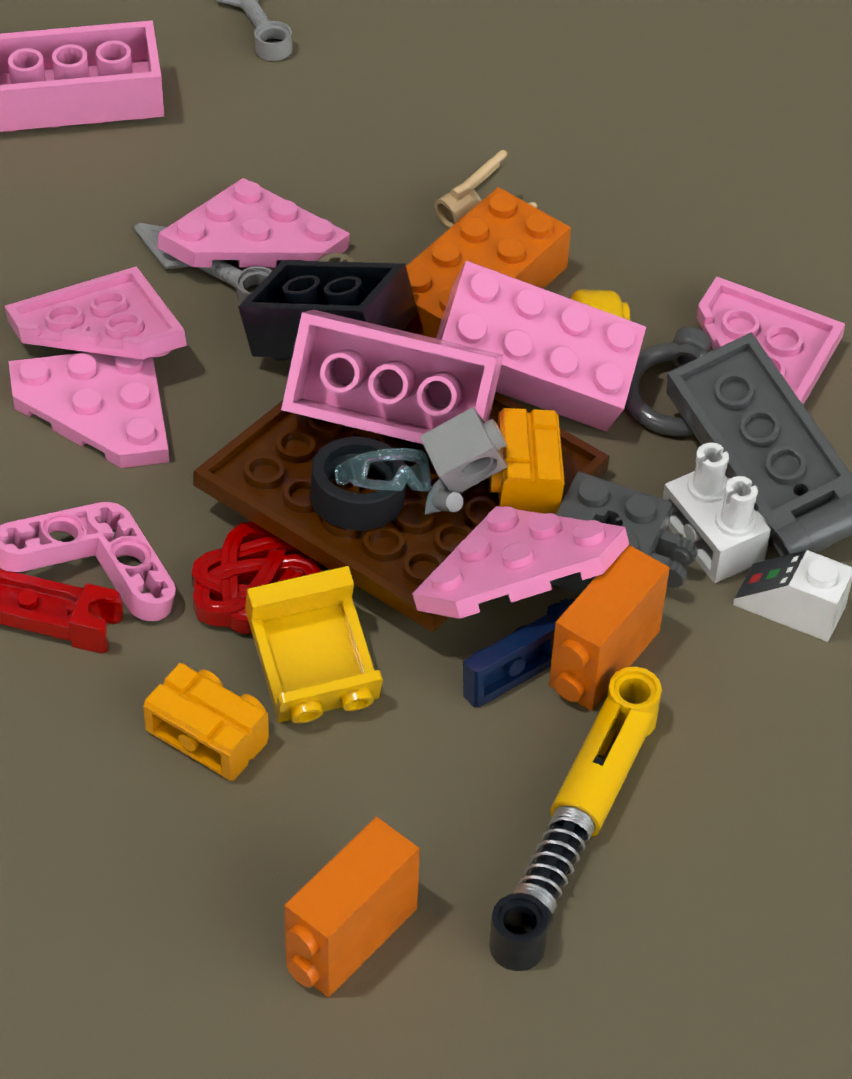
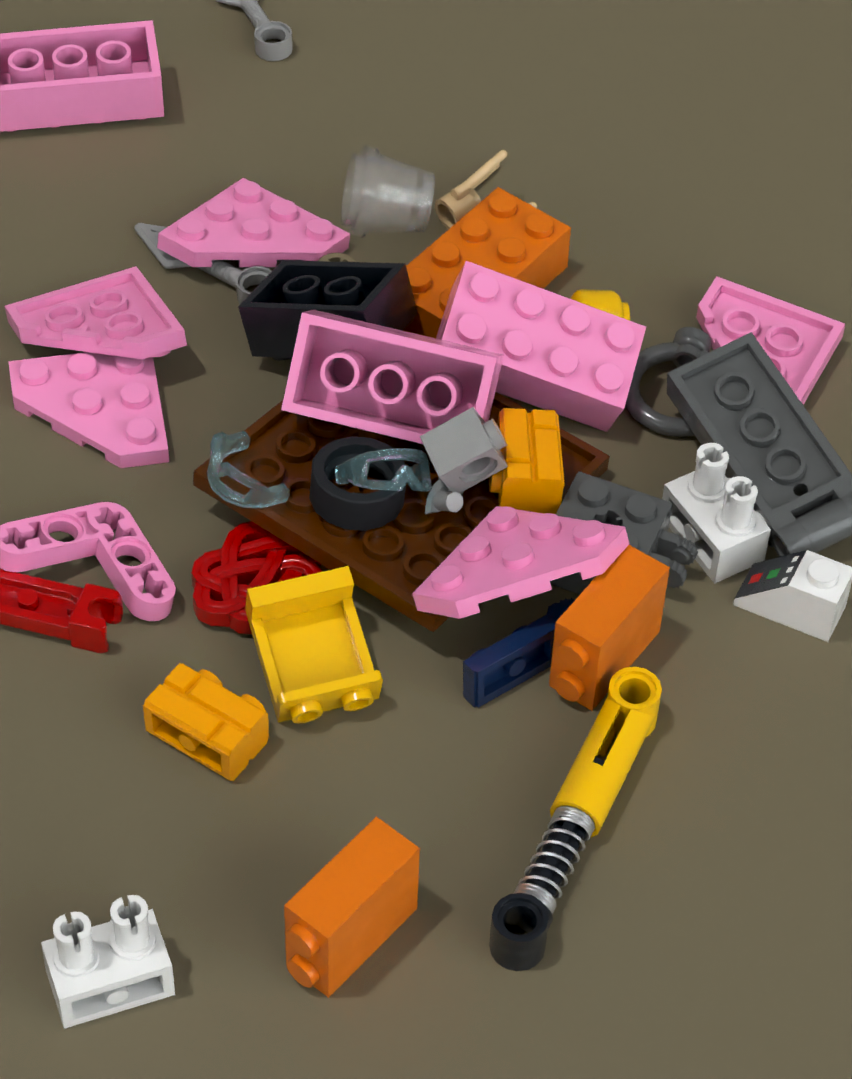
none -> white brick [41,895,175,1029]
none -> clear light blue helmet [207,431,290,509]
none -> clear piece [341,146,435,238]

